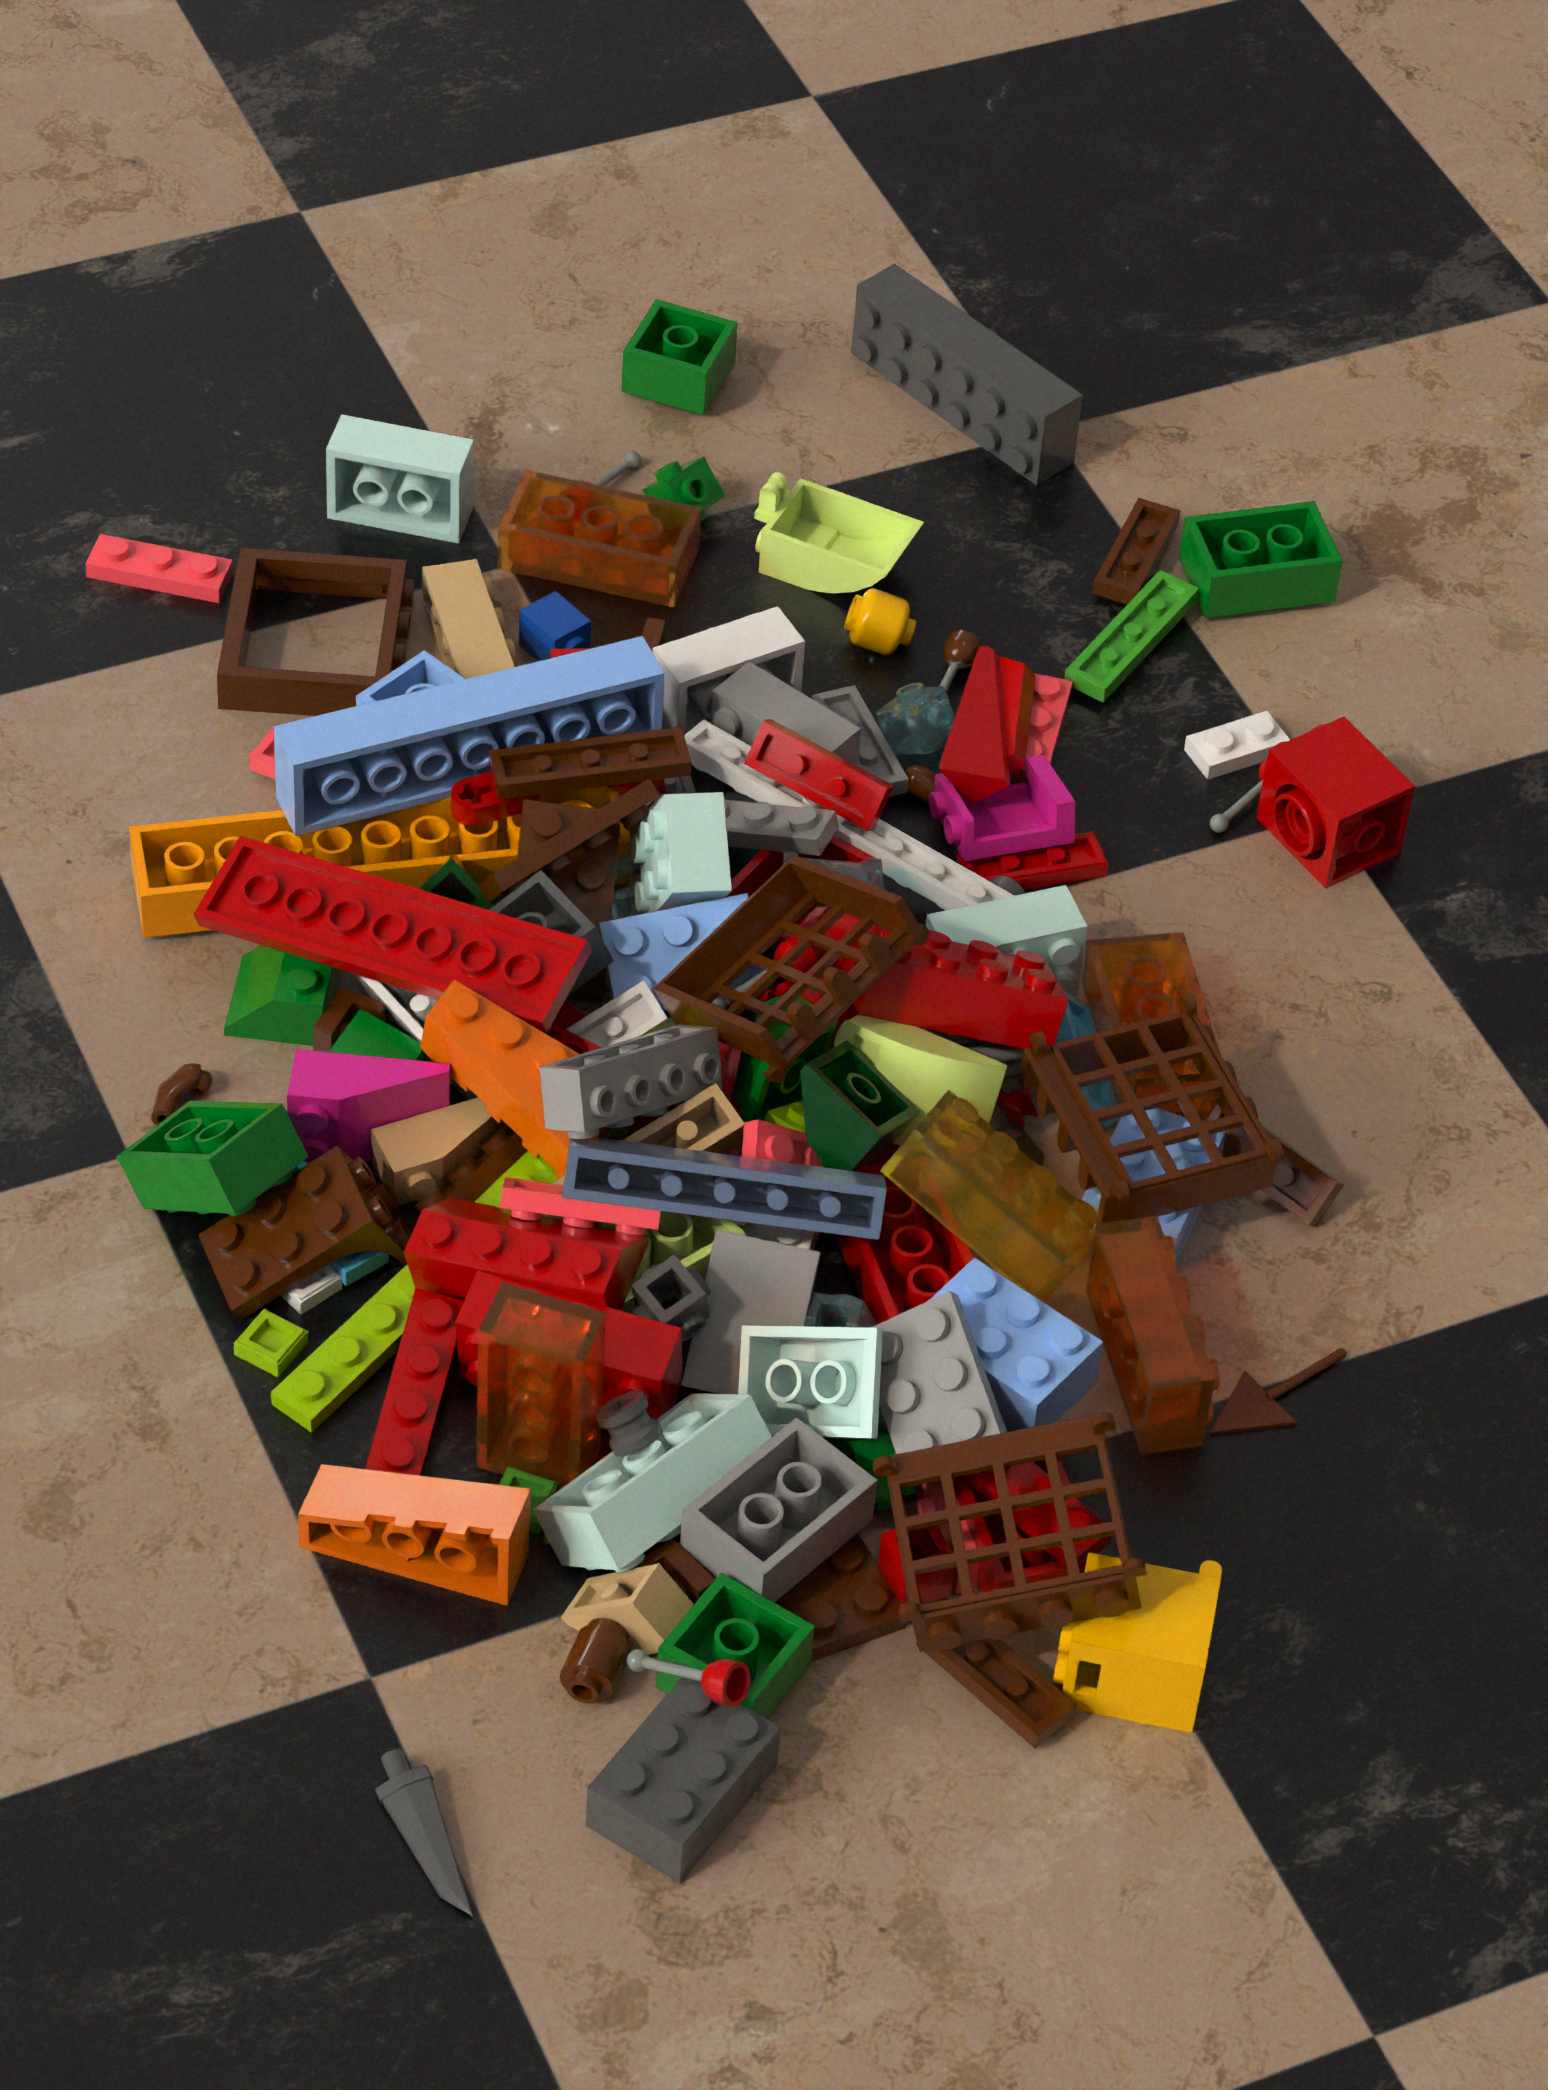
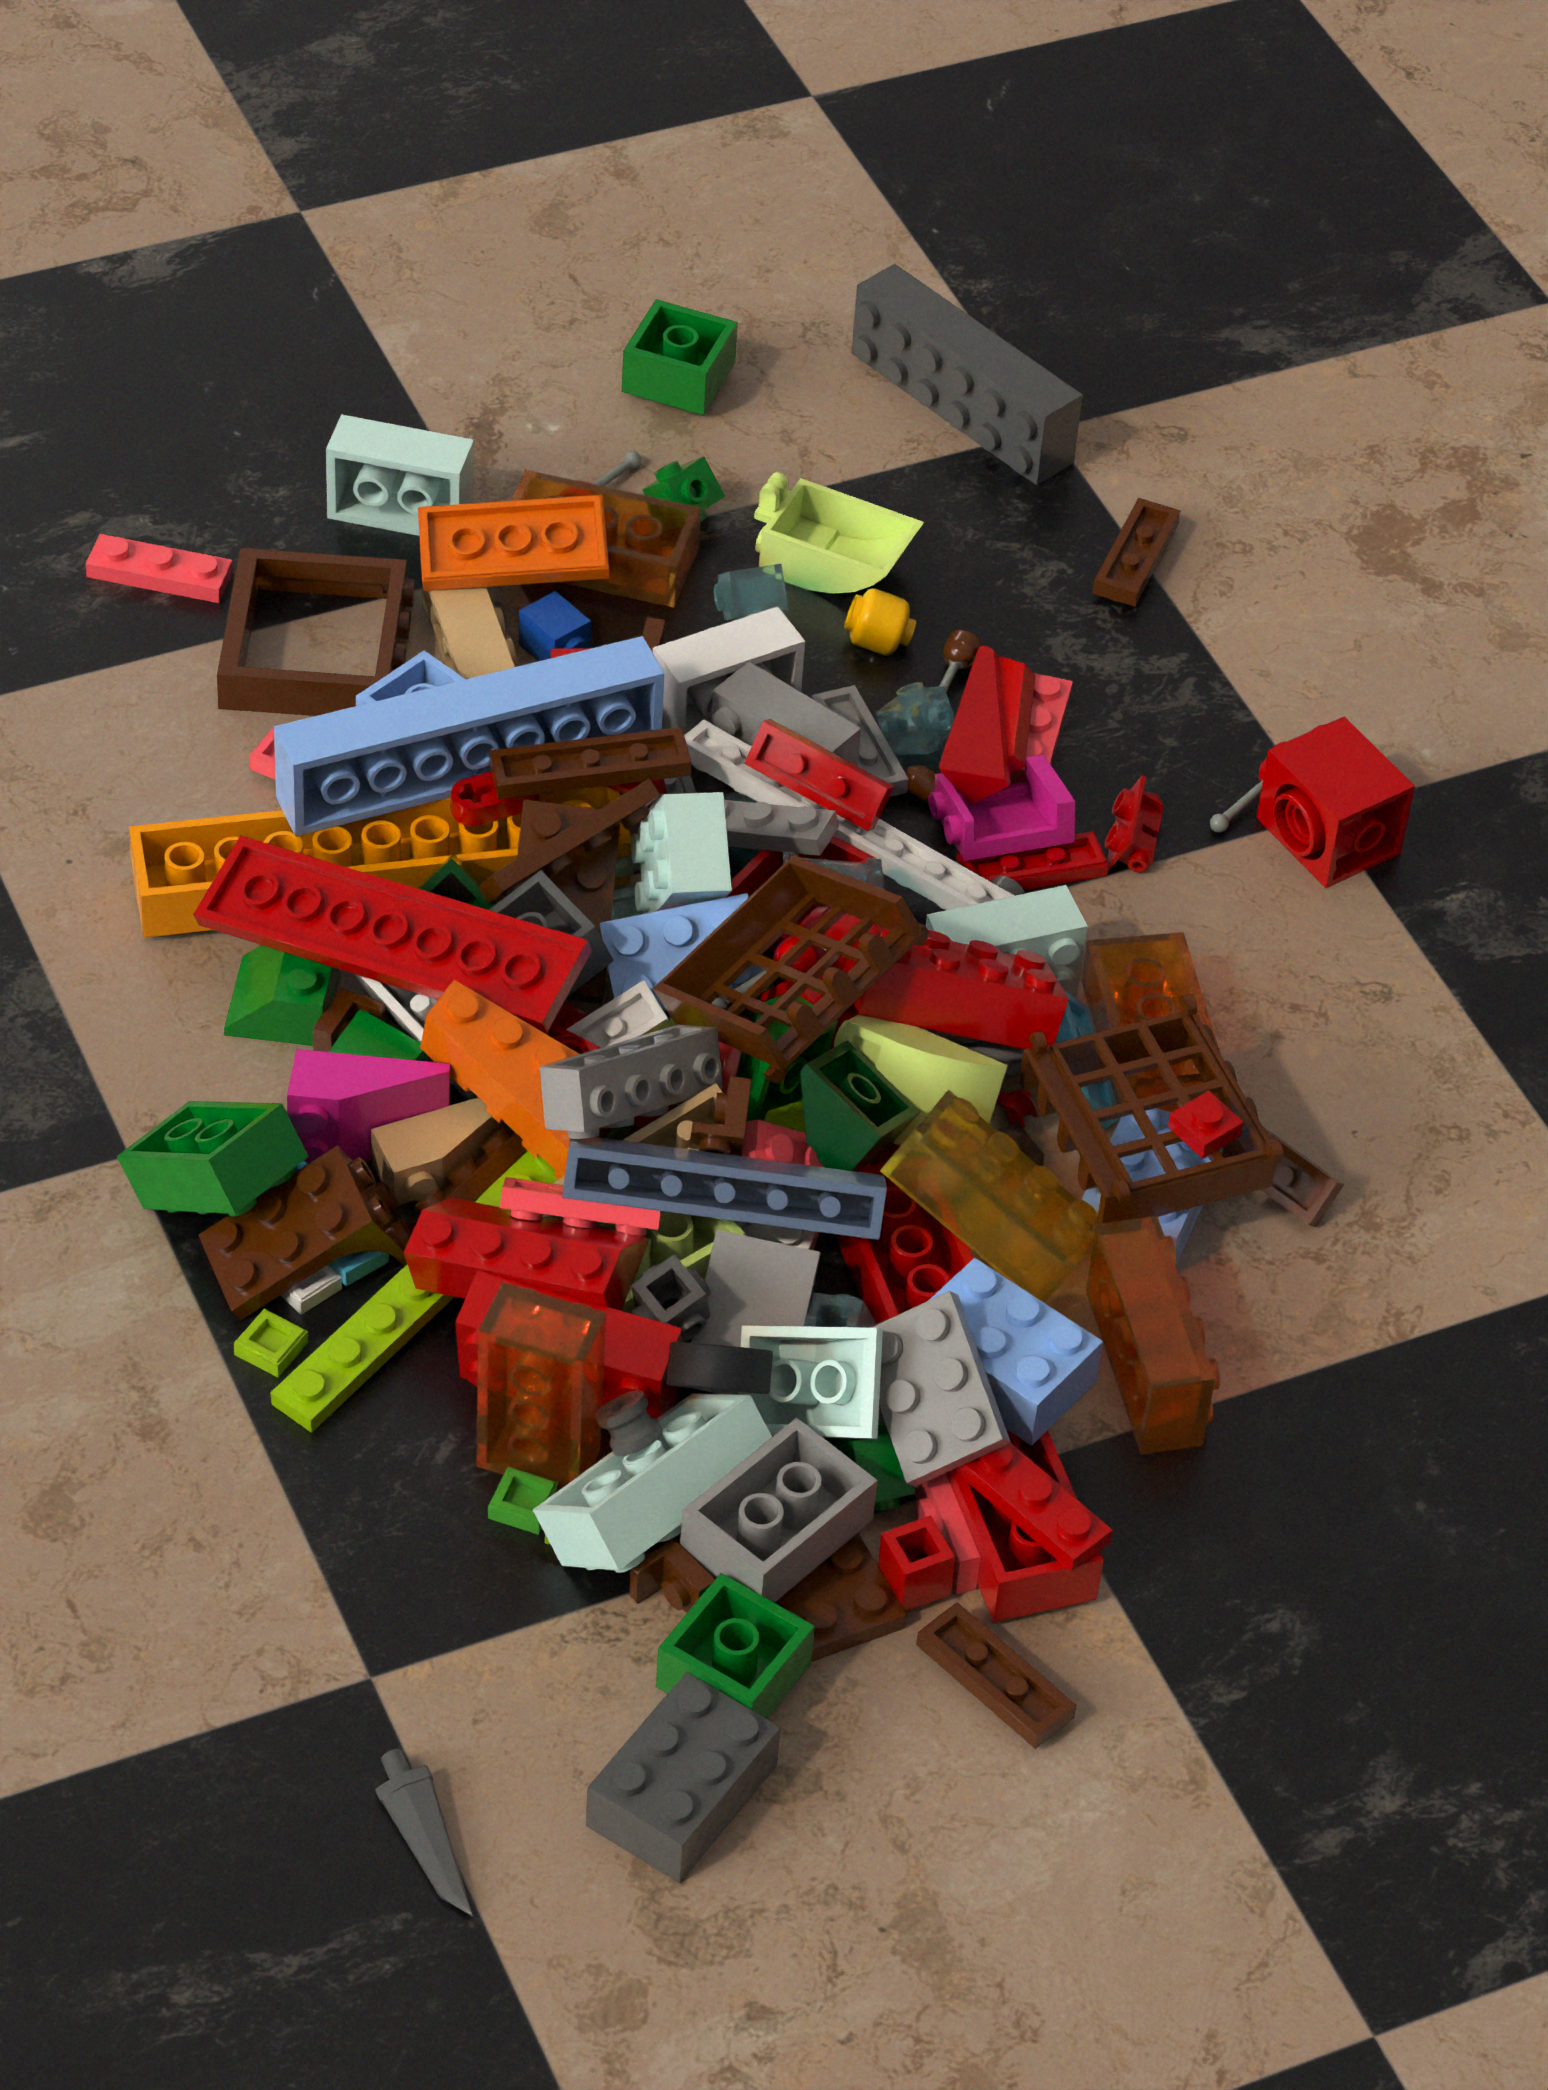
reddish brown arm [151,1063,213,1125] -> none
orange wedge [298,1464,531,1606] -> none
red plate [365,1288,464,1476] -> none
reddish brown brick [560,1618,630,1704] -> none
tan slope [561,1563,694,1655] -> none
red hinge [627,1649,751,1707] -> none
reddish brown window [873,1412,1147,1652] -> none
yellow container [1053,1552,1222,1733] -> none
bright green plate [1064,570,1200,703] -> none
green brick [1179,501,1343,618] -> none
white plate [1184,711,1290,780] -> none
reddish brown piece [1210,1348,1347,1435] -> none
none -> orange tile [418,495,609,591]
none -> black tyre [666,1342,773,1394]
none -> reddish brown bracket [689,1076,751,1155]
none -> clear light blue brick [714,564,789,620]
none -> red hinge [1104,775,1164,873]
none -> red plate [1168,1091,1244,1159]

